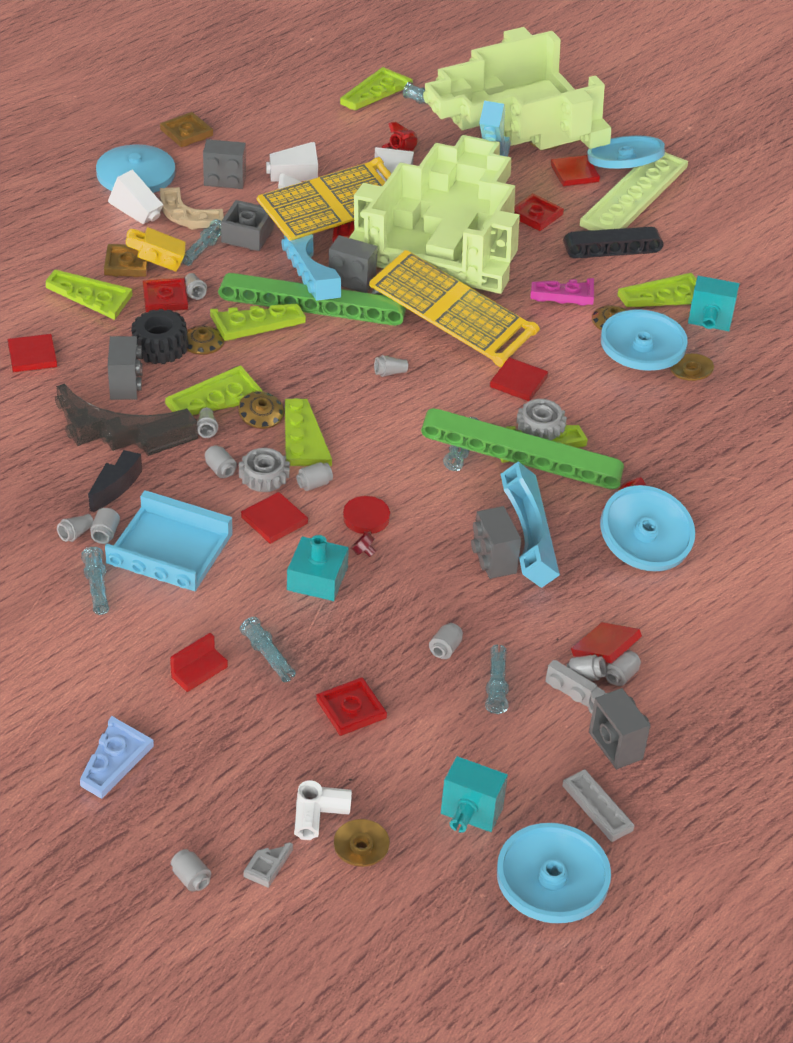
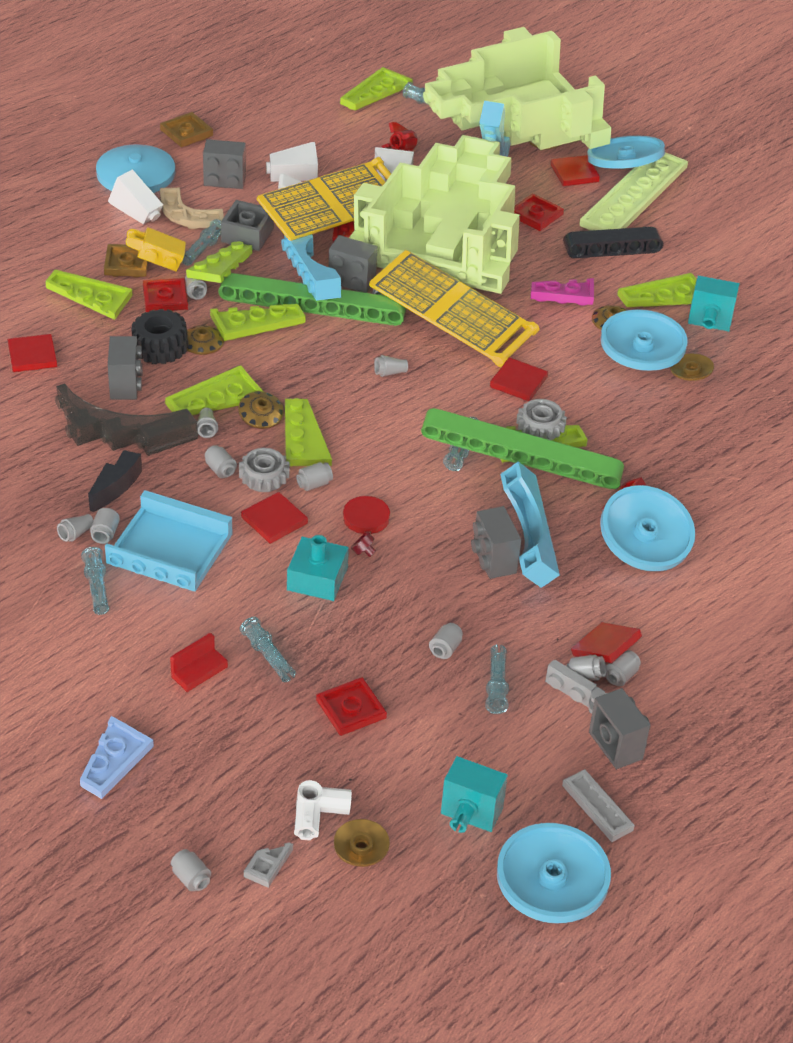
none -> lime wing [186,241,253,283]

